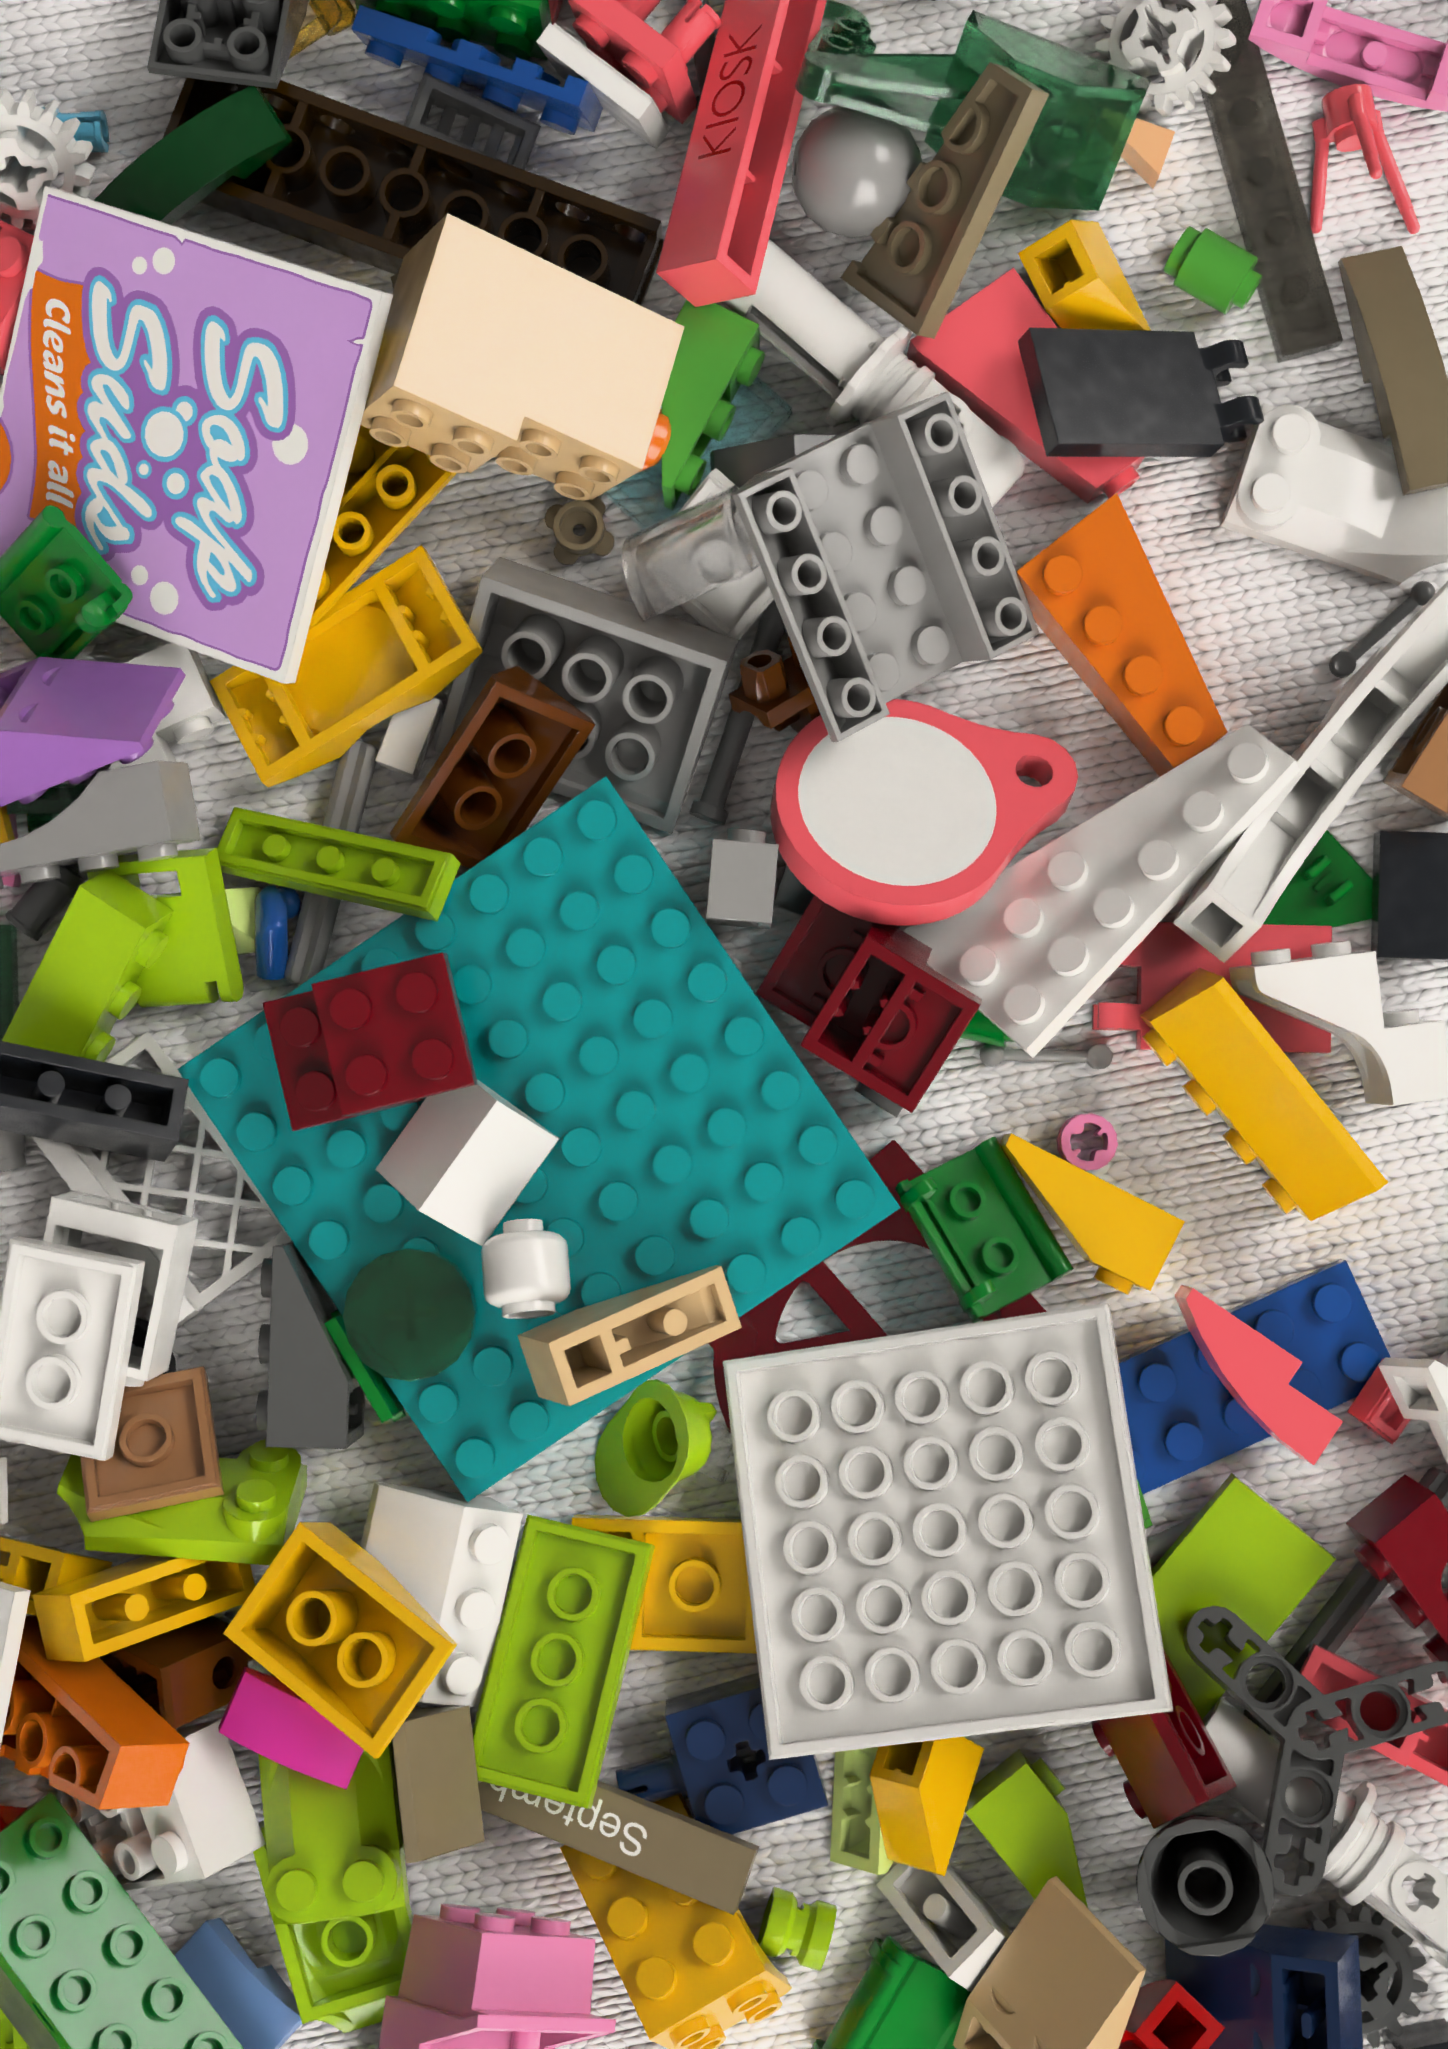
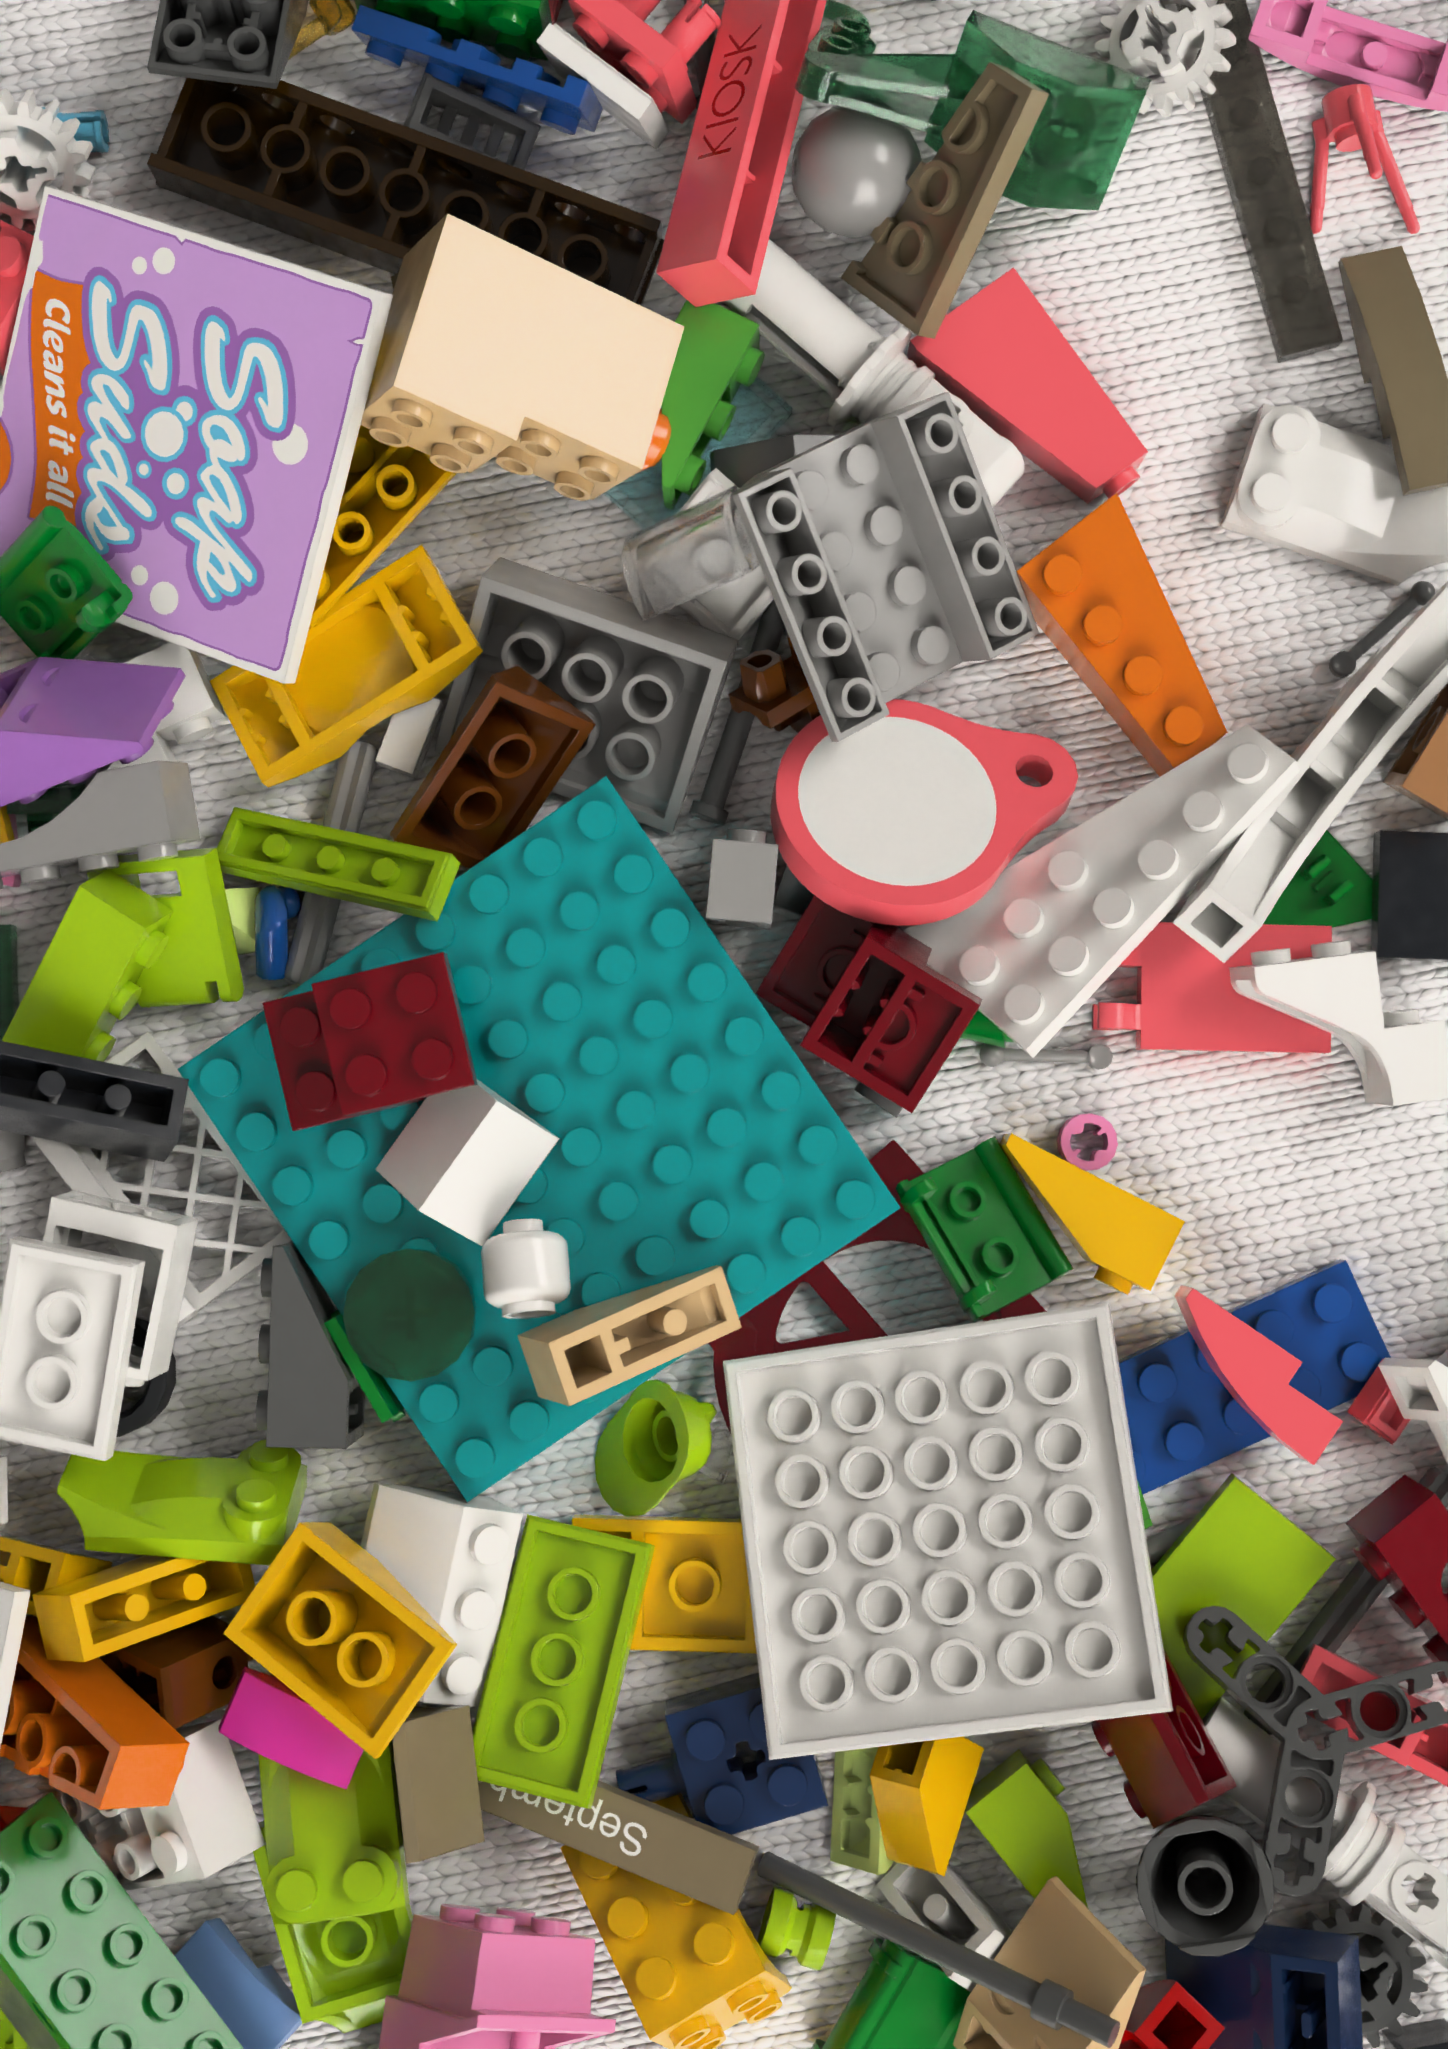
dark grey pin [5,865,85,941] -> none
medium nougat tile [80,1366,224,1522] -> none
dark green slope [94,86,292,225] -> none
dark tan plate [545,497,615,566] -> none
yellow slope [1018,219,1151,331] -> none
black tile [1018,328,1265,457] -> none
light nougat piece [1093,105,1175,189] -> none
yellow slope [1140,968,1388,1221] -> none
bright green brick [1163,226,1263,315] -> none
none -> dark grey bar [757,1852,1120,2048]

